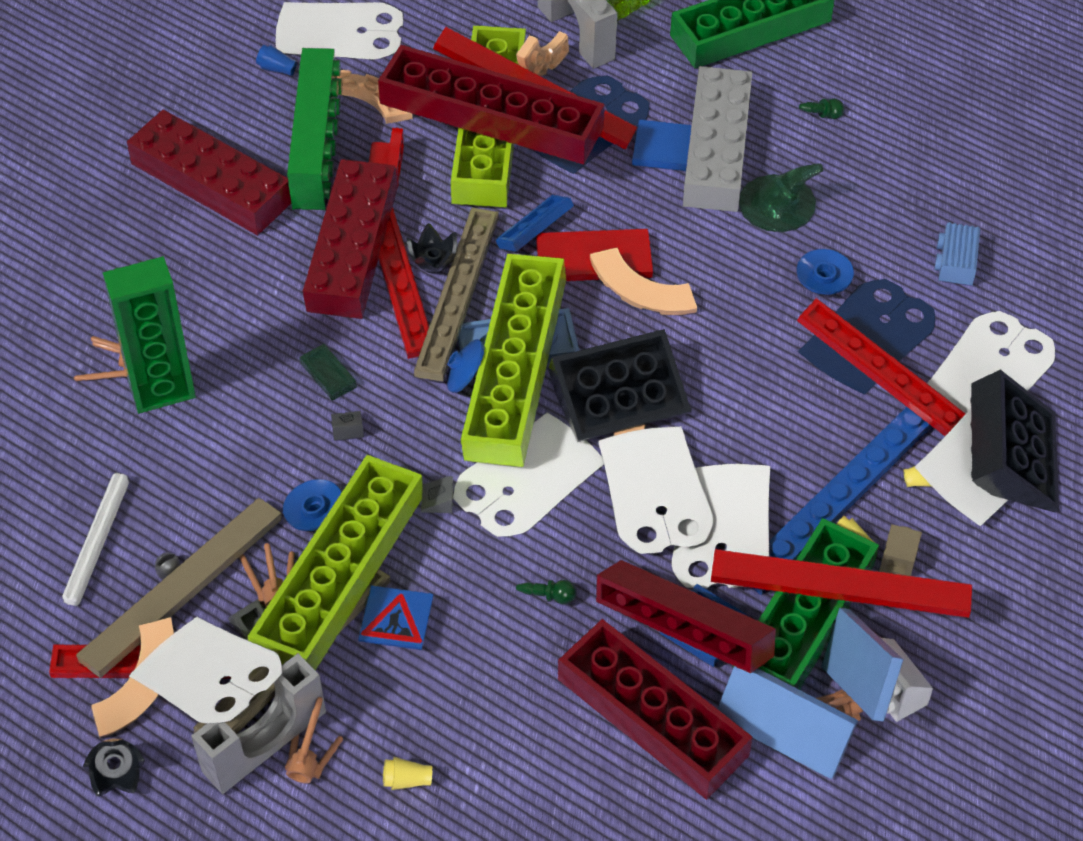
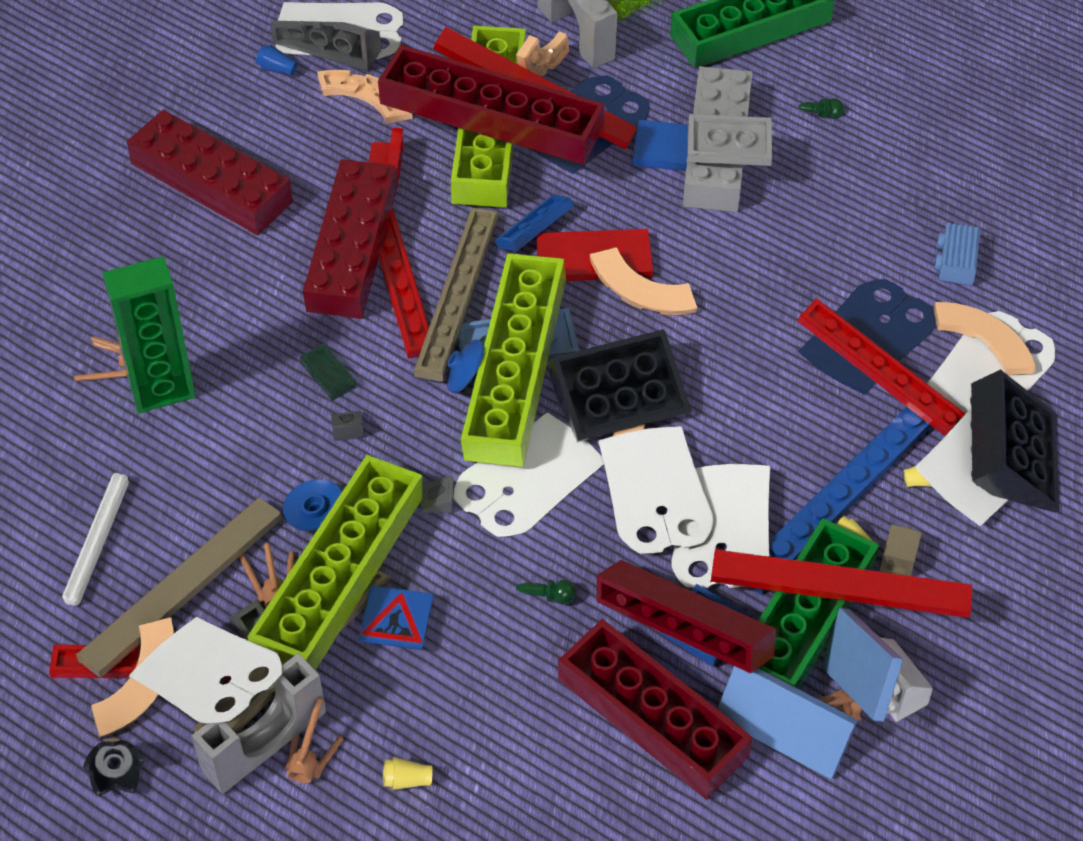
flat silver hinge [155,552,181,580] -> none
green brick [287,48,343,210] -> none
black piece [406,223,457,273] -> none
clear green piece [739,163,823,232] -> none
blue dish [796,249,854,295] -> none
none -> dark grey wedge [271,21,381,71]
none -> light grey plate [687,114,772,166]
none -> light nougat tile [934,302,1036,375]

